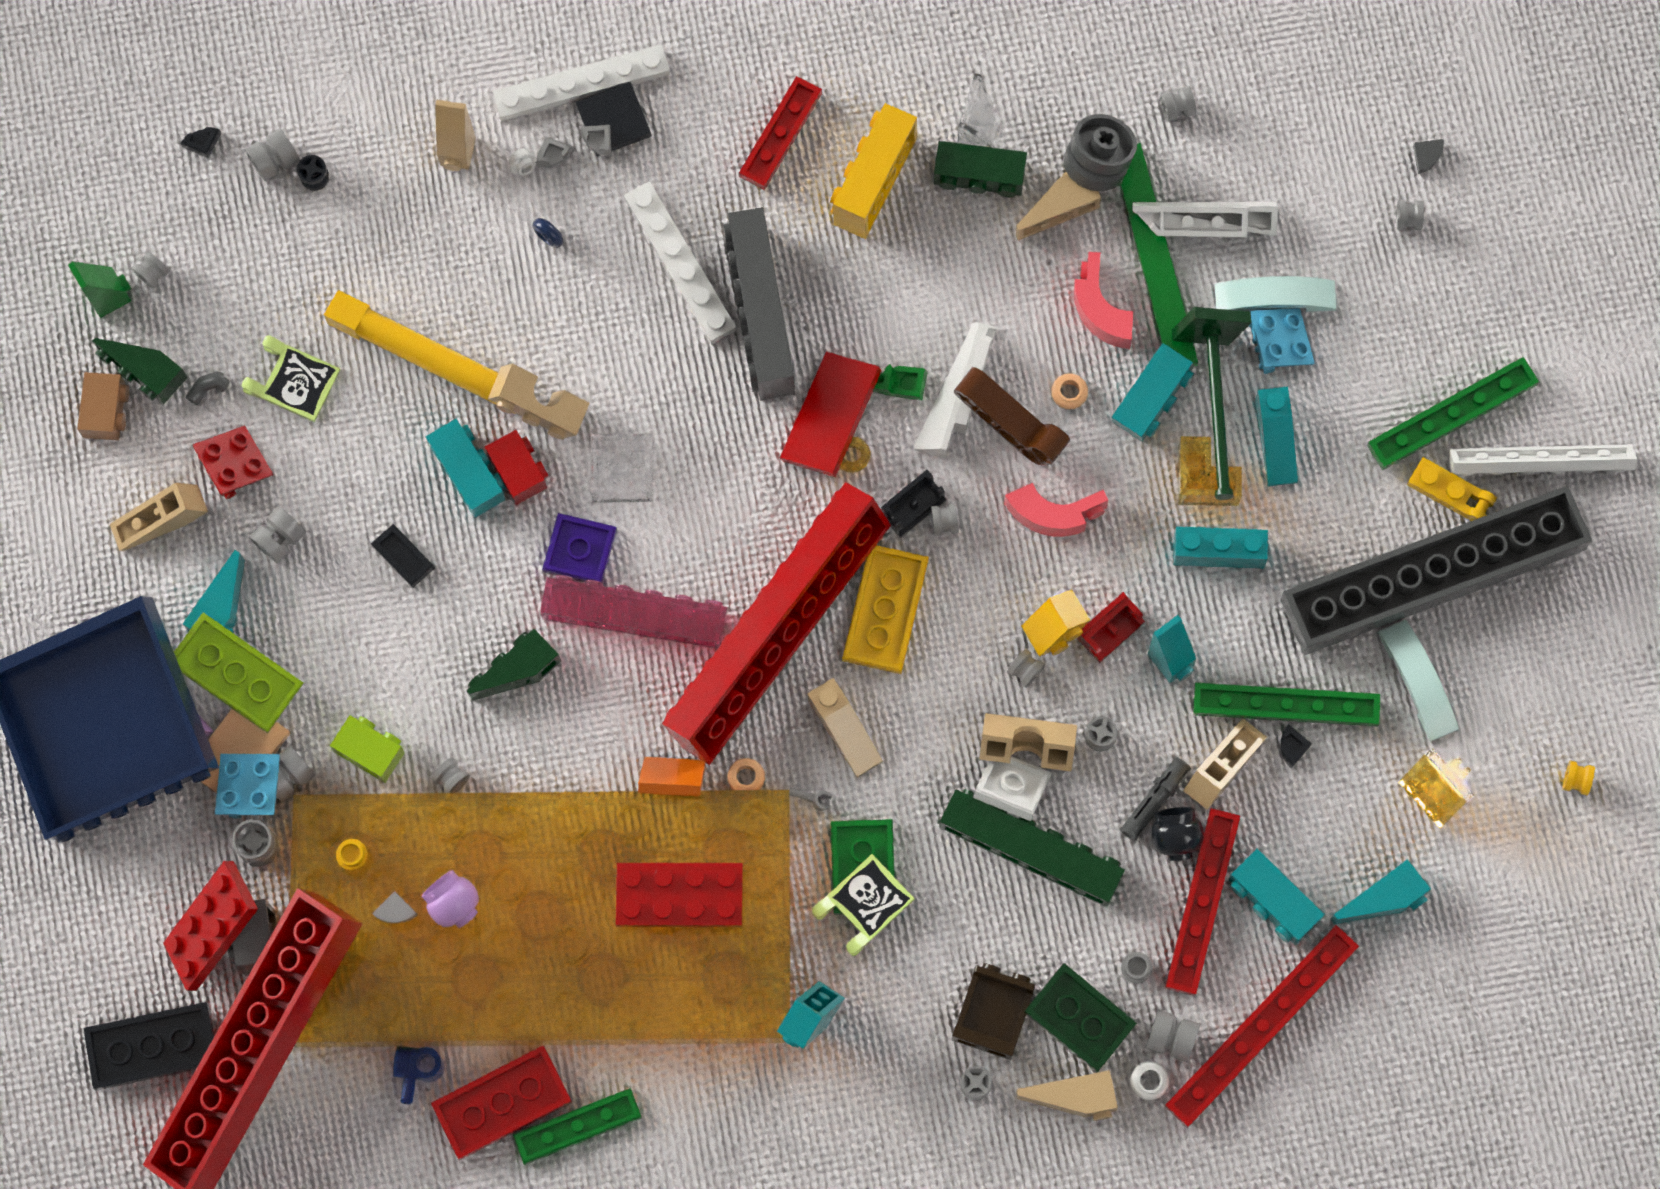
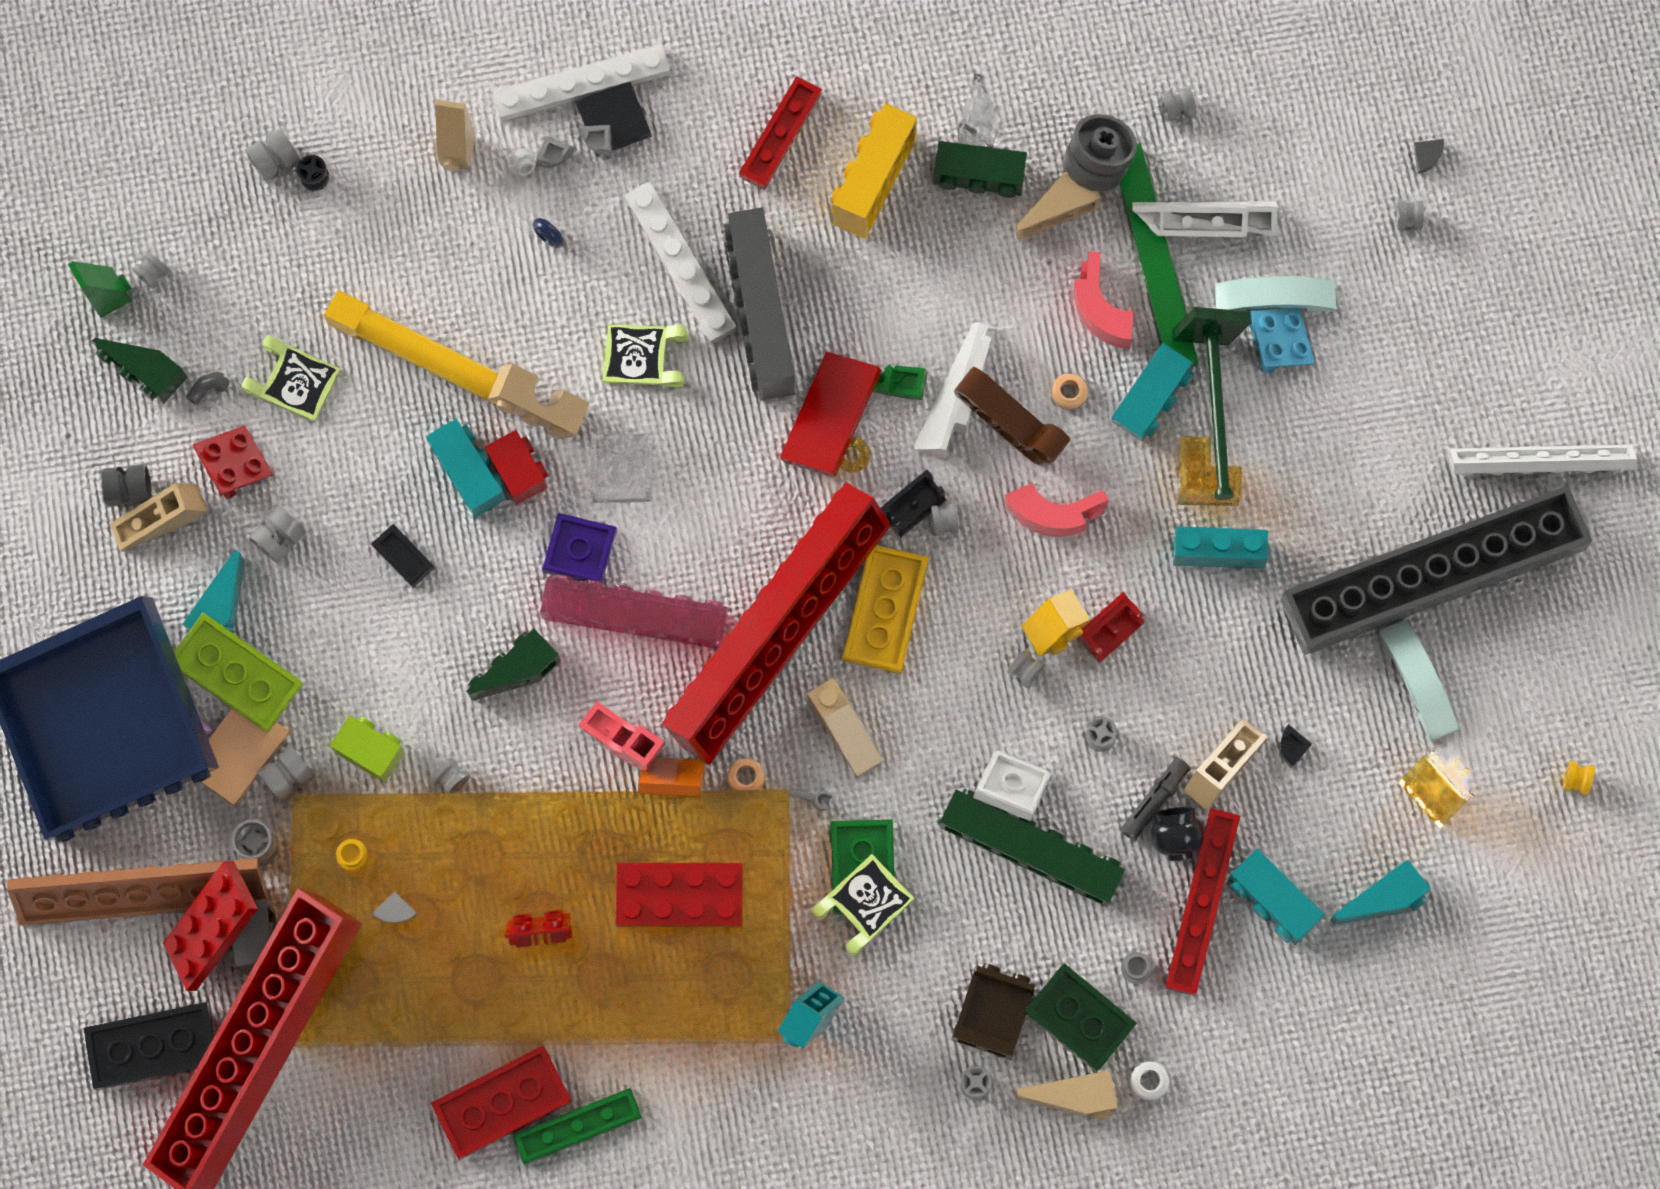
medium nougat brick [77,372,130,441] -> none
black tile [180,127,221,158] -> none
medium azure hinge [215,754,280,819] -> none
clear blue piece [393,1046,445,1105] -> none
lavender piece [421,870,479,928] -> none
tan arch [979,713,1077,771] -> none
light grey wheel [1146,1009,1200,1063] -> none
teal slope [1148,615,1196,683] -> none
red plate [1164,925,1359,1128] -> none
green plate [1193,683,1380,727] -> none
teal slope [1255,386,1298,487] -> none
green plate [1367,357,1539,470] -> none
yellow plate [1407,457,1497,521] -> none
none -> nougat plate [7,858,268,926]
none -> dark grey wheel [102,464,152,507]
none -> red hinge [504,910,573,948]
none -> coral arch [578,701,665,770]
none -> flag [603,325,689,388]

